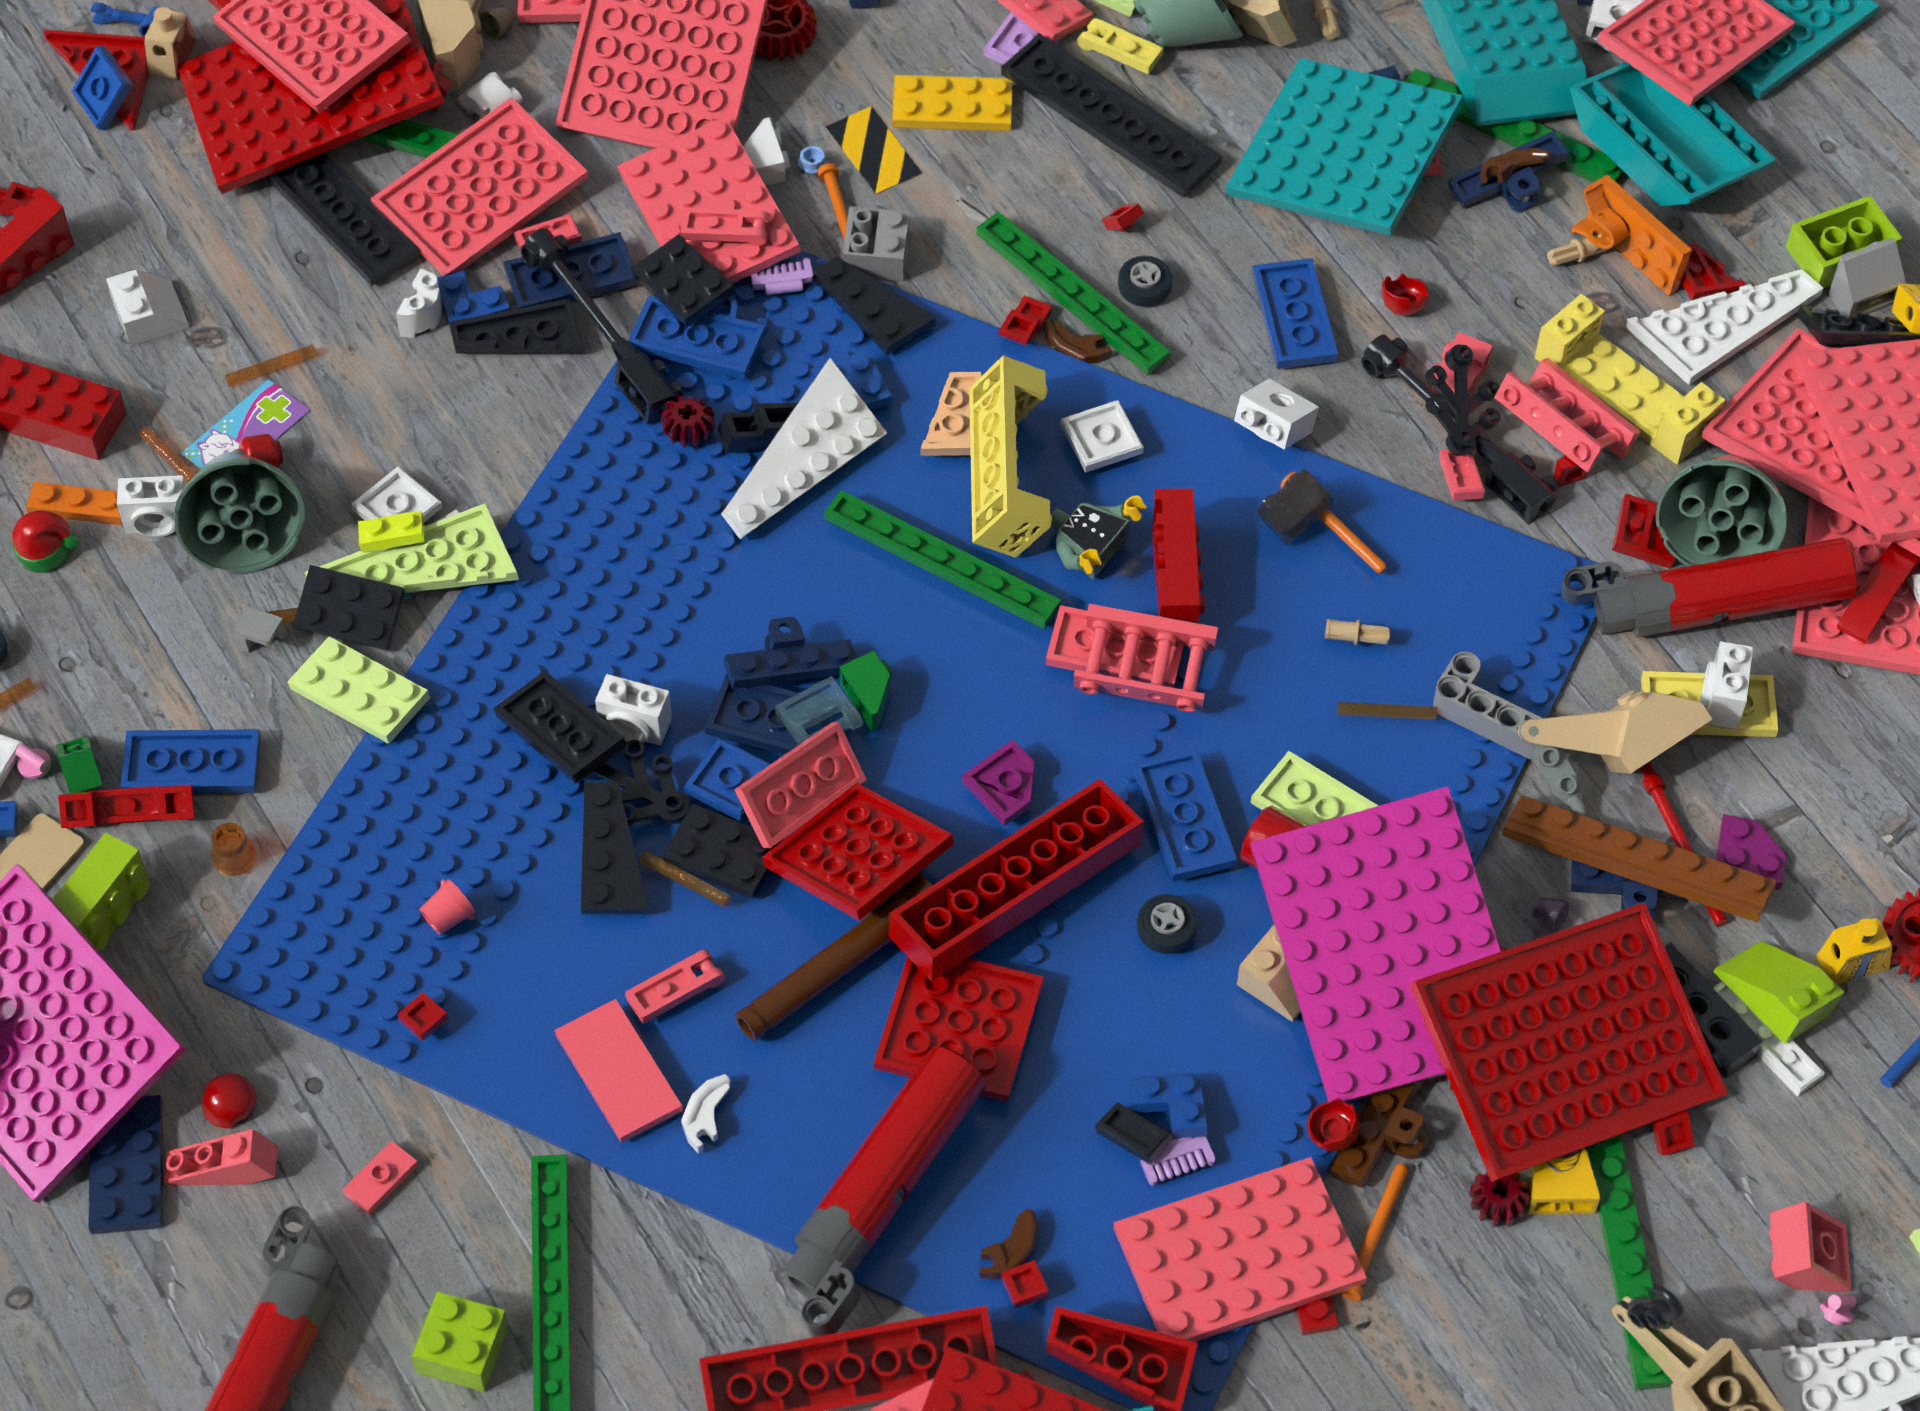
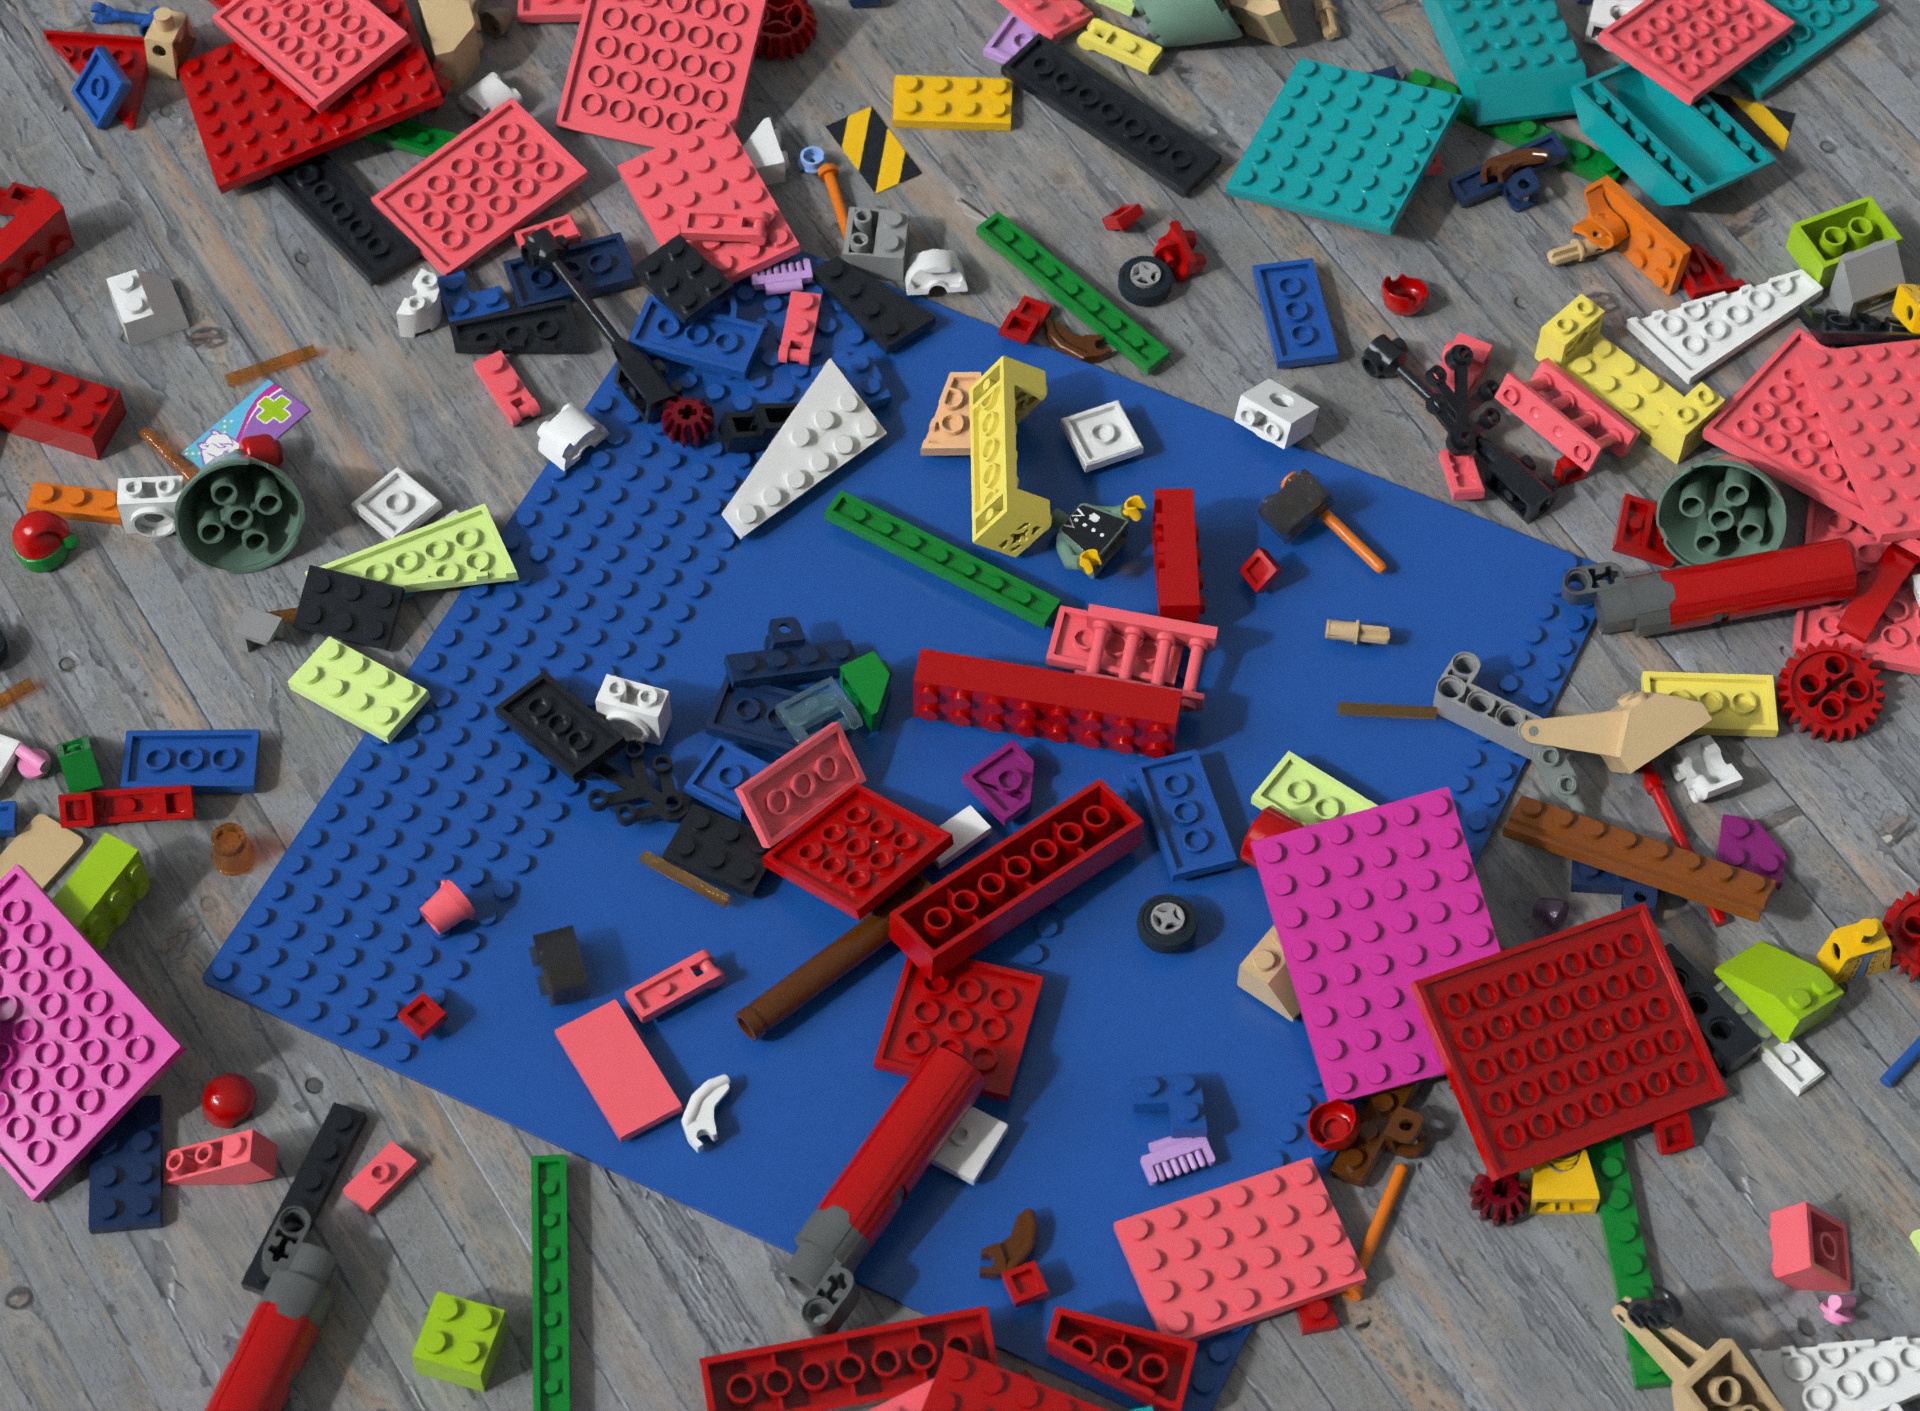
neon yellow plate [358,510,425,553] -> none
black wing [581,782,650,914] -> none
black tile [1095,1102,1172,1165] -> none
white brick [1701,641,1753,730] -> none
none -> black plate [241,1102,367,1296]
none -> coral plate [473,350,541,427]
none -> clear smoke brick [528,925,590,1007]
none -> white cylinder [537,402,610,471]
none -> coral plate [778,291,822,366]
none -> white cylinder [904,249,968,296]
none -> red brick [913,648,1183,759]
none -> white plate [931,1107,1008,1186]
none -> white tile [933,805,991,870]
none -> red hips [1153,221,1207,282]
none -> red plate [1239,548,1284,594]
none -> white cylinder [1671,735,1743,803]
none -> sticker [1707,91,1795,152]
none -> red gear [1776,639,1886,743]

